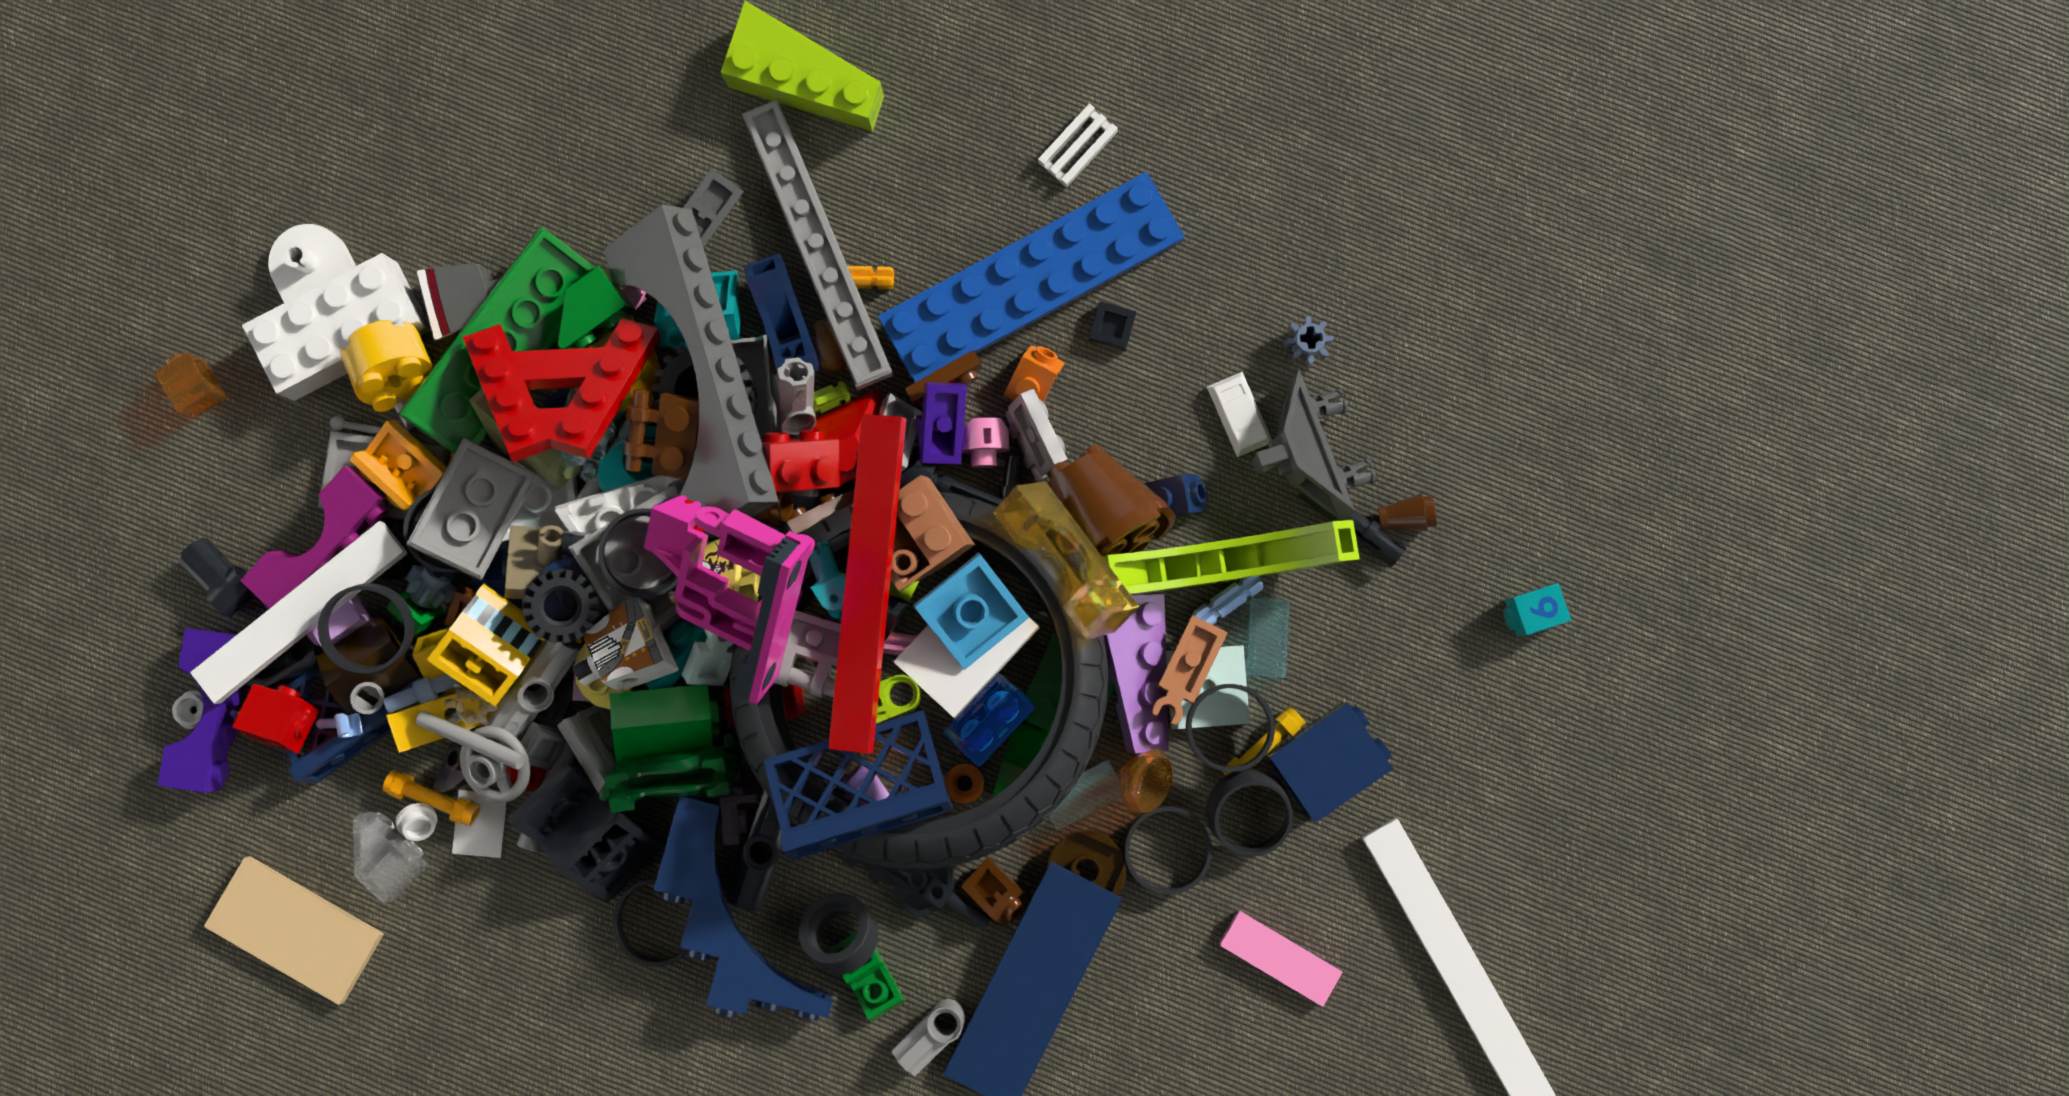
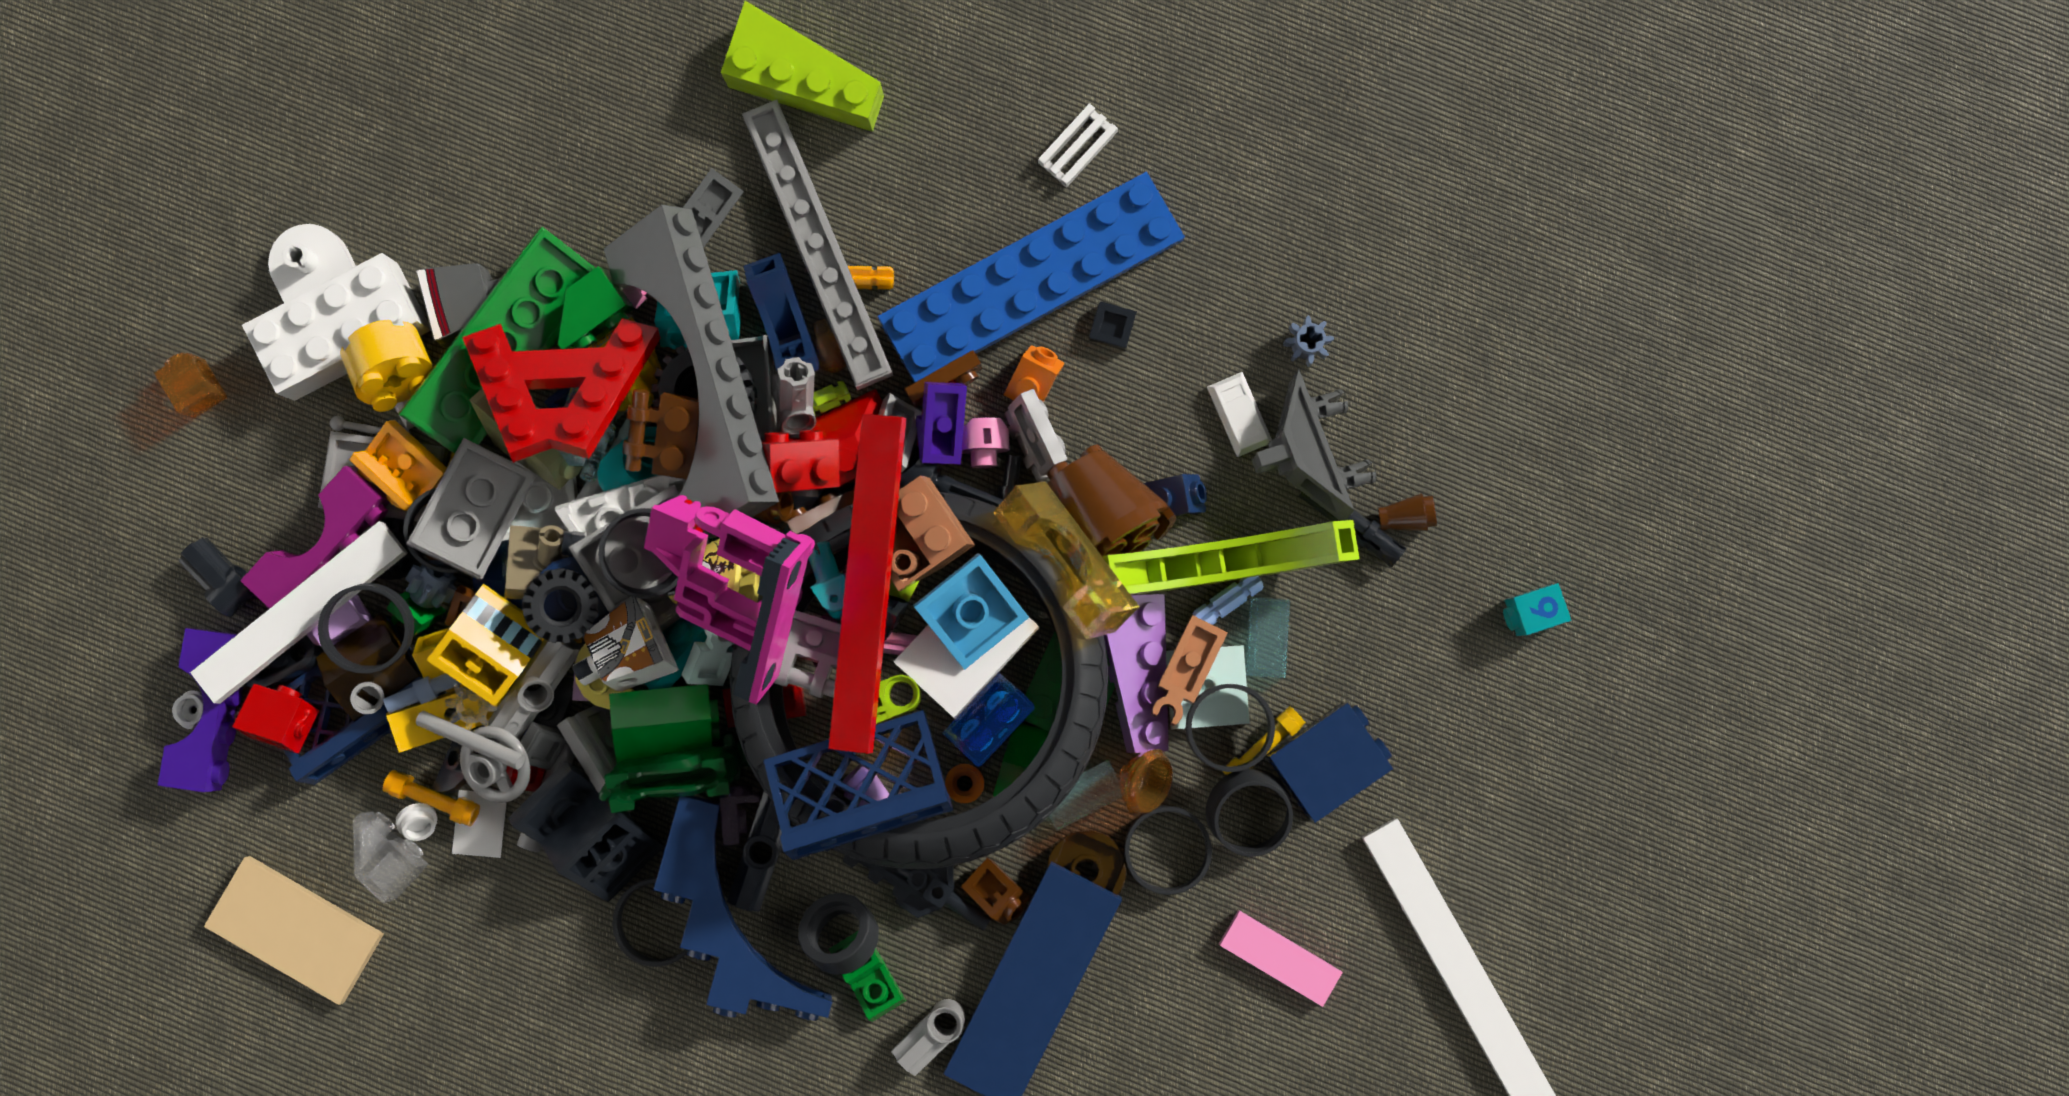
light blue hand [316,713,363,738] -> none

